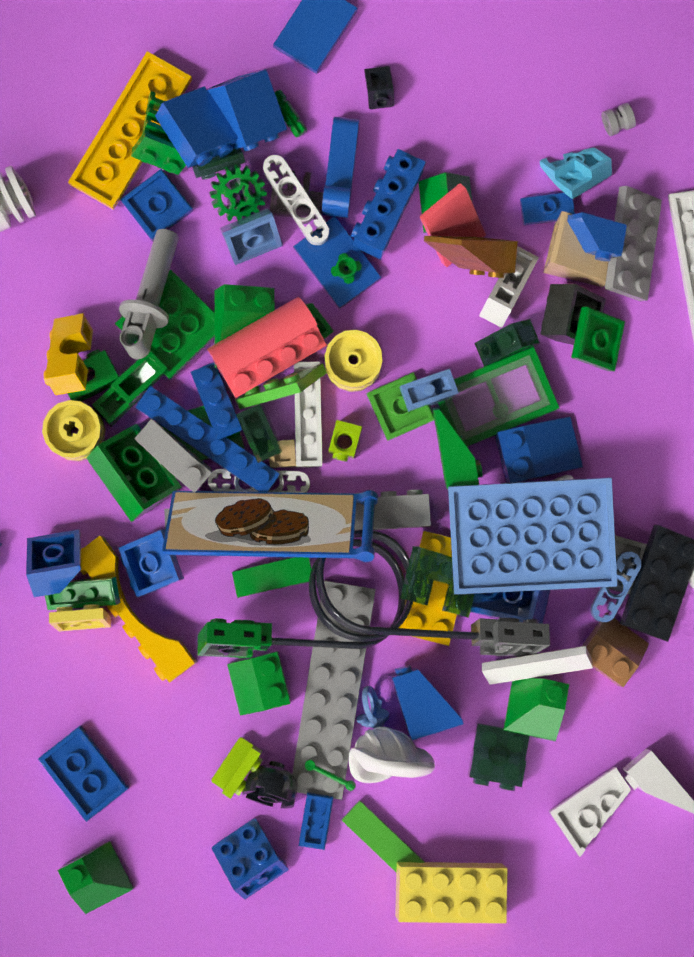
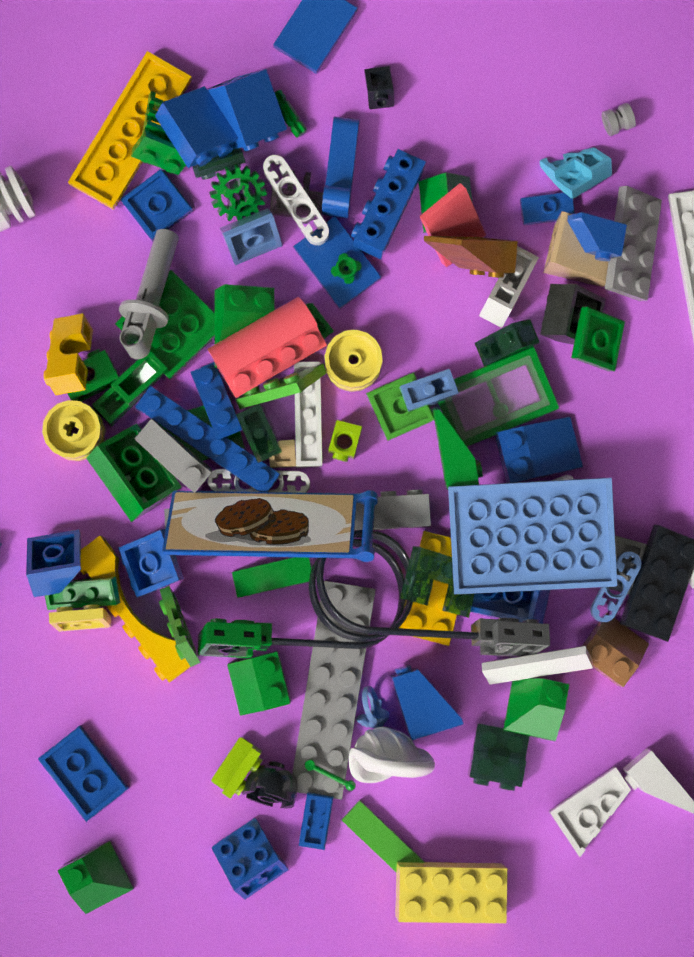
none -> bright green wing [159,586,201,667]

